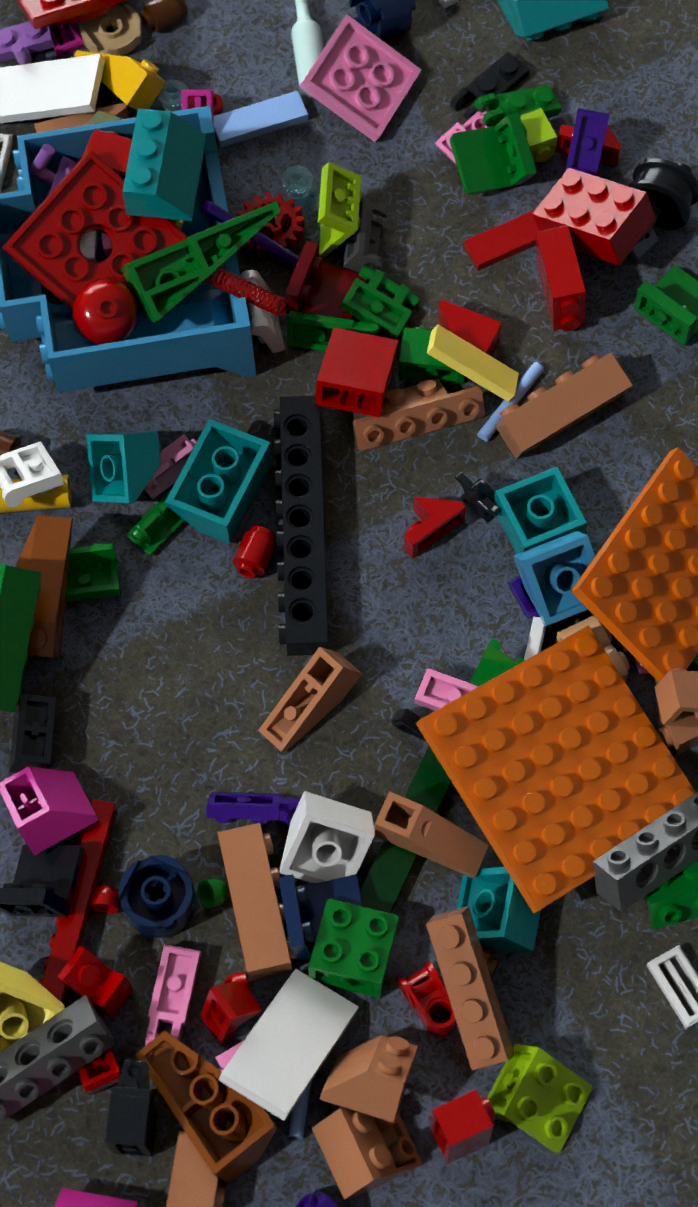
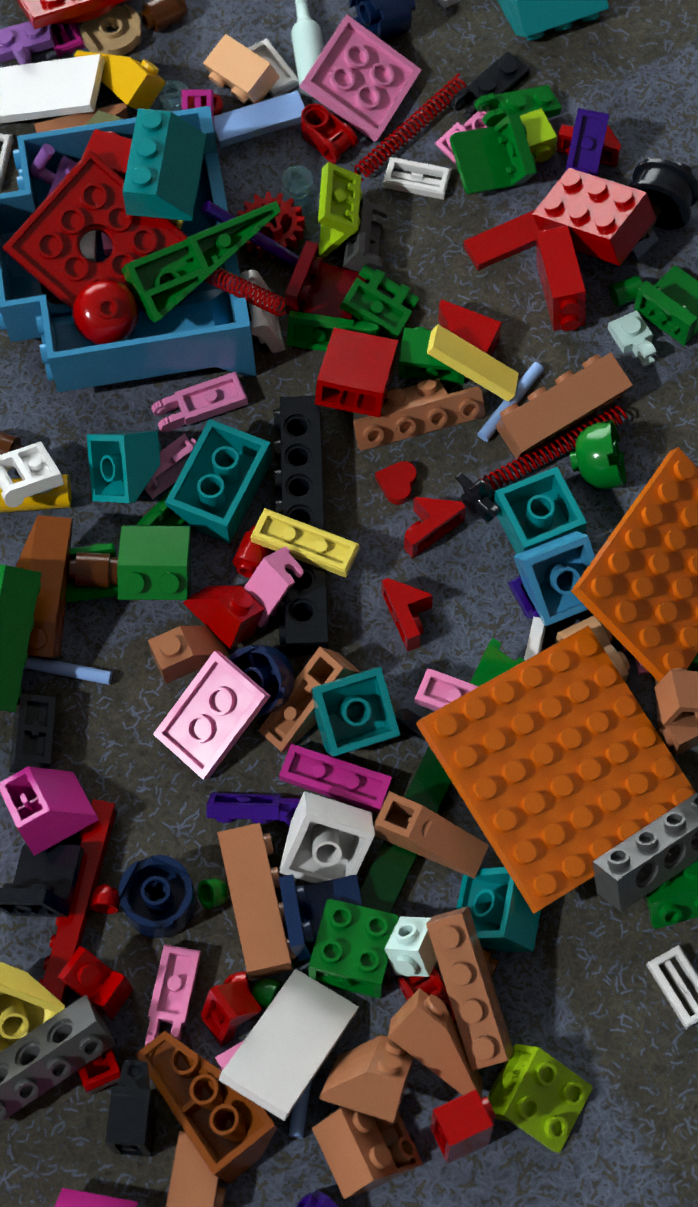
none -> light blue bar [24,655,113,685]
none -> reddish brown brick [69,552,118,588]
none -> green slope [117,525,191,600]
none -> nougat slope [148,626,229,684]
none -> bright pink hinge [151,372,248,433]
none -> bright pink plate [153,651,271,779]
none -> red slope [183,586,265,649]
none -> light nougat brick [203,34,280,104]
none -> dark blue cylinder [228,644,295,716]
none -> bright pink hinge [244,546,304,628]
none -> white tile [248,38,299,98]
none -> light yellow tile [251,508,360,578]
none -> green hinge [253,979,283,1009]
none -> dark pink plate [279,744,392,813]
none -> red piece [301,104,358,164]
none -> teal slope [312,666,400,757]
none -> red piece [354,74,466,181]
none -> red tile [375,461,417,505]
none -> red slope [381,578,433,652]
none -> white tile [383,157,451,200]
none -> light aqua brick [385,916,437,977]
none -> nougat slope [388,988,483,1099]
none -> red piece [478,406,627,491]
none -> green cylinder [570,420,626,489]
none -> light aqua plate [608,310,657,368]
none -> green hinge [609,276,643,307]

